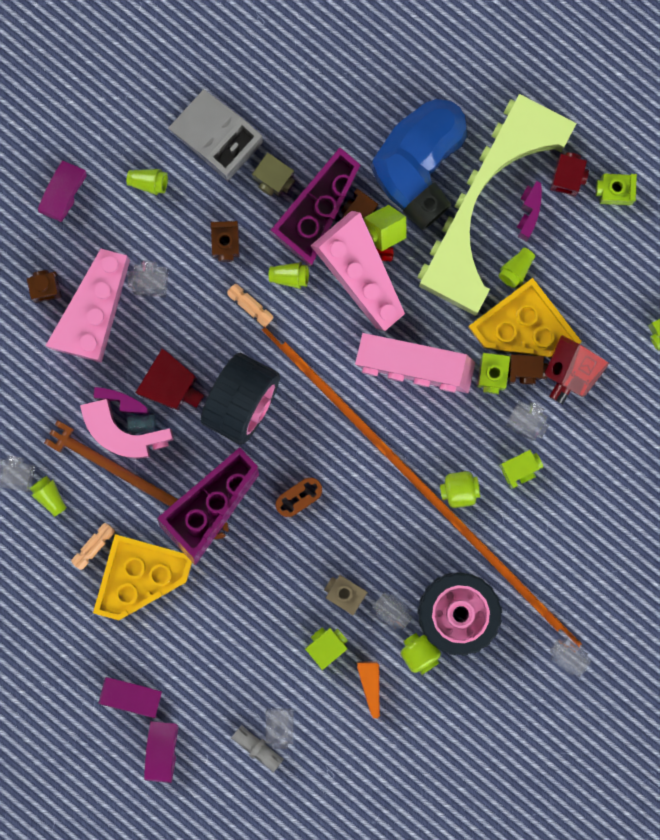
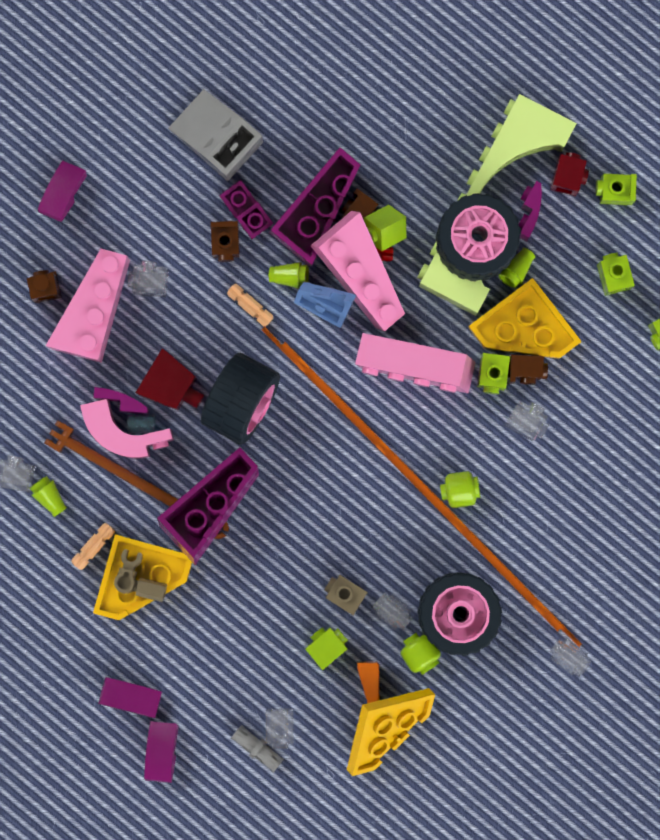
lime cone [126,169,168,195] -> none
olive brick [252,152,296,197] -> none
dark orange beam [276,478,322,517] -> none
blue piece [371,99,467,230] -> none
lime brick [499,450,543,489] -> none
dark red torso [545,335,609,405] -> none
none -> dark tan bar [114,549,167,602]
none -> magenta slope [218,180,273,239]
none -> medium blue wing [294,282,356,328]
none -> yellow plate [346,688,435,776]
none -> wheel [436,193,521,281]
none -> lime brick [597,252,635,296]

